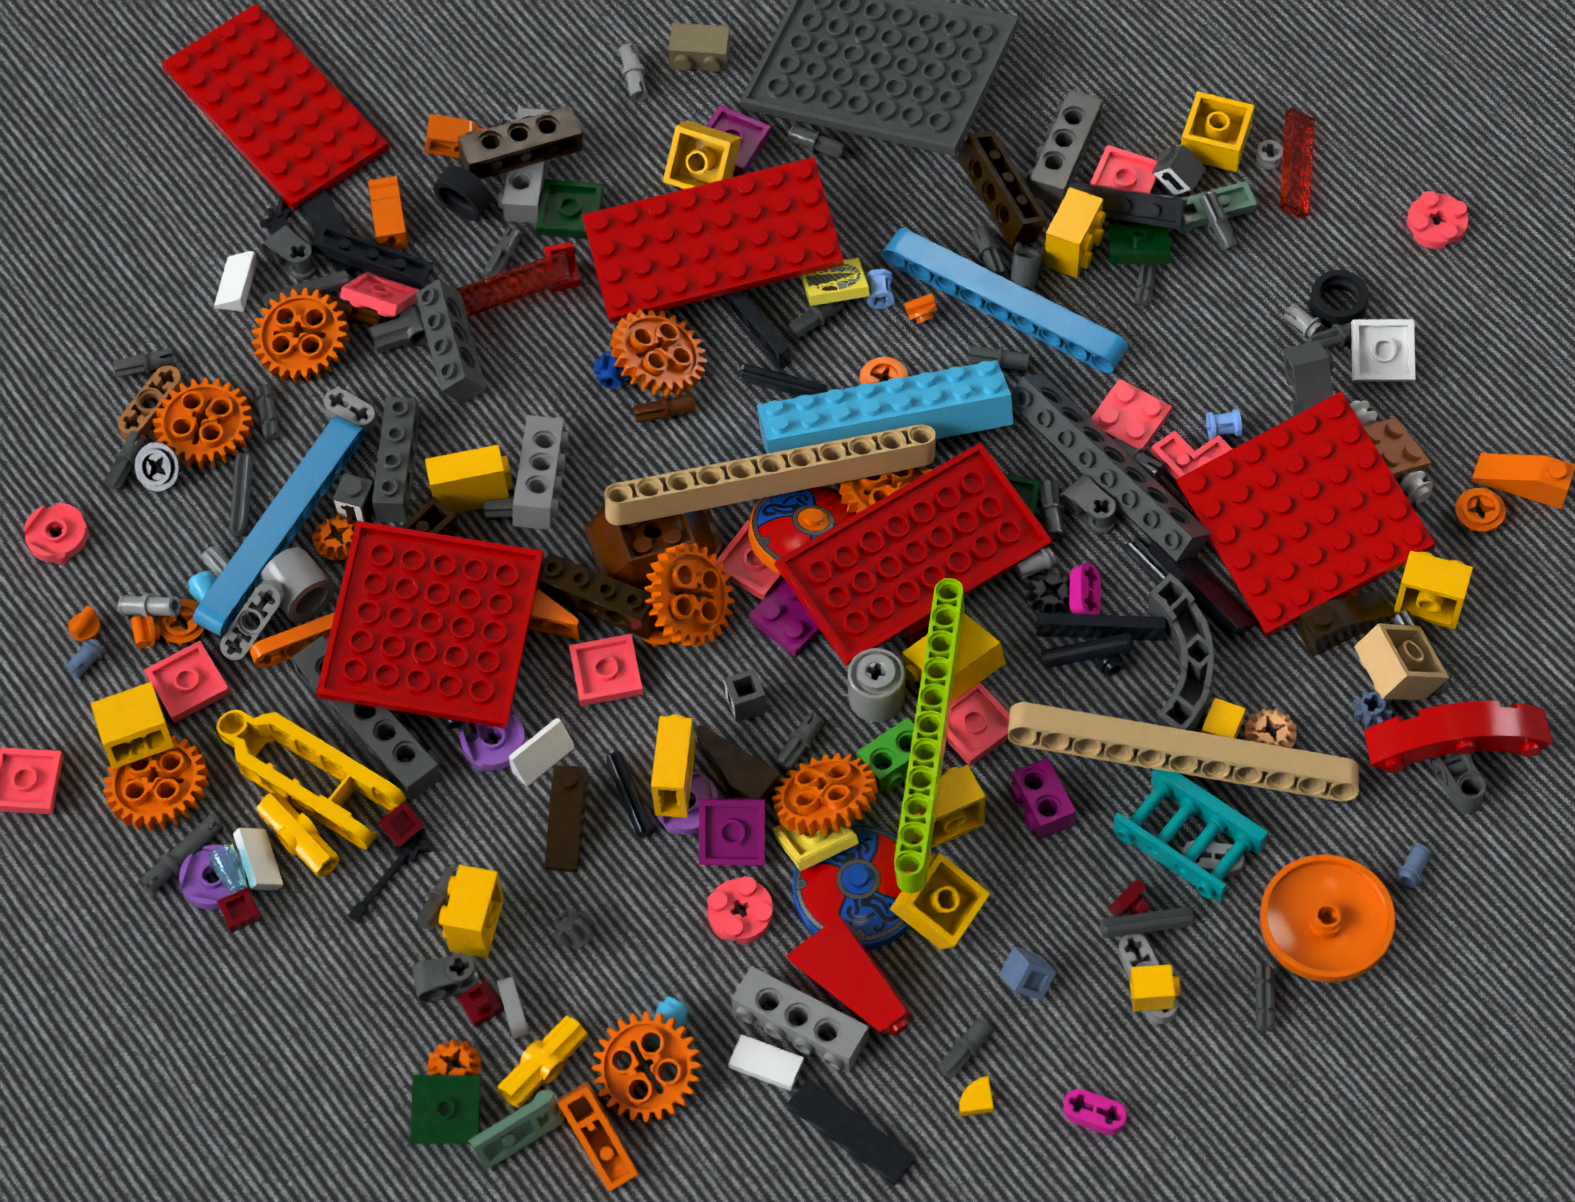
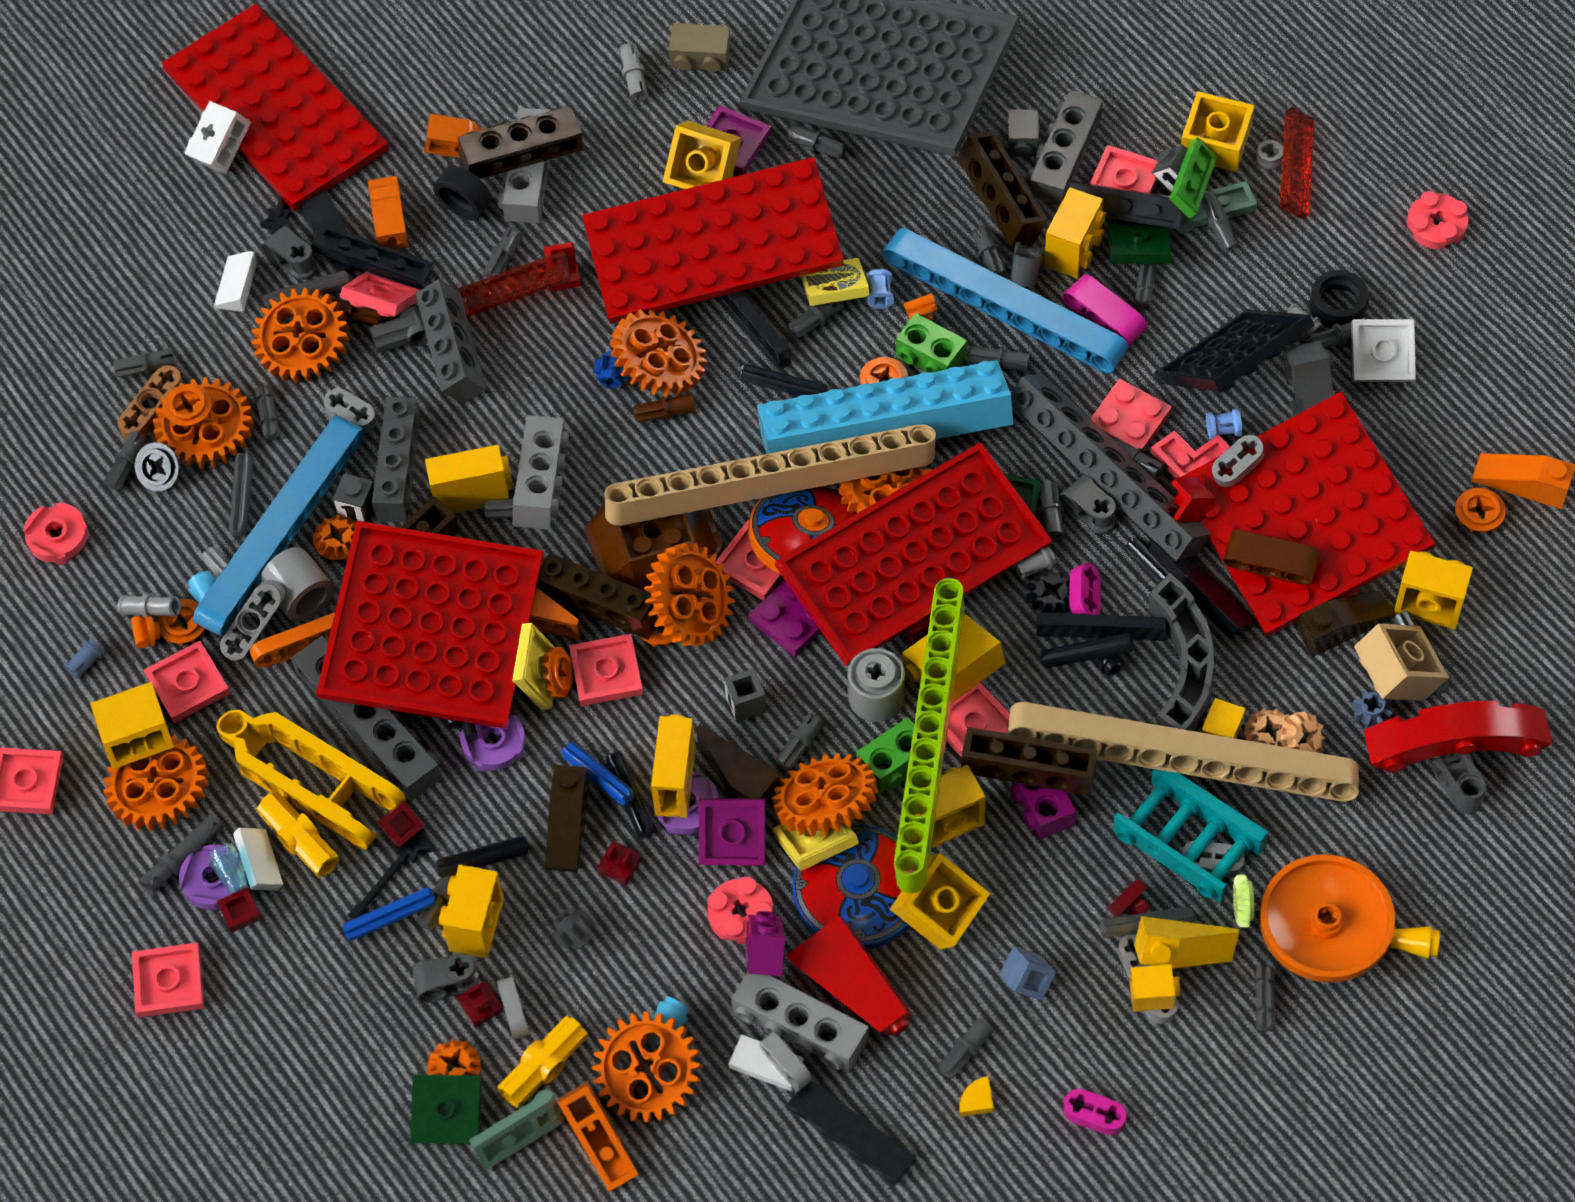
orange plate [68,606,101,642] -> none
white slope [509,718,574,785] -> none
dark green plate [536,179,604,238] -> none
nougat plate [1350,400,1433,504] -> none
sand blue pin [1397,844,1432,888] -> none
none -> coral plate [132,942,204,1018]
none -> orange gear [163,384,213,429]
none -> white brick [184,101,251,174]
none -> blue axle [343,887,436,941]
none -> black axle [435,836,529,878]
none -> light yellow tile [512,623,554,710]
none -> orange gear [541,647,574,698]
none -> blue axle [561,742,635,805]
none -> dark red tile [597,841,642,886]
none -> magenta brick [745,911,785,976]
none -> light grey beam [759,1032,812,1092]
none -> bright green brick [896,313,967,373]
none -> dark brown brick [961,727,1098,796]
none -> dark grey brick [1008,110,1039,157]
none -> dark pink beam [1062,274,1148,347]
none -> yellow slope [1134,916,1239,969]
none -> black plate [1154,309,1315,393]
none -> bright green tile [1169,137,1217,218]
none -> red panel [1171,478,1216,522]
none -> light grey beam [1212,435,1264,488]
none -> reddish brown beam [1223,530,1321,585]
none -> yellowish green gear [1233,874,1254,928]
none -> light nougat gear [1281,712,1326,753]
none -> yellow cone [1391,926,1440,959]

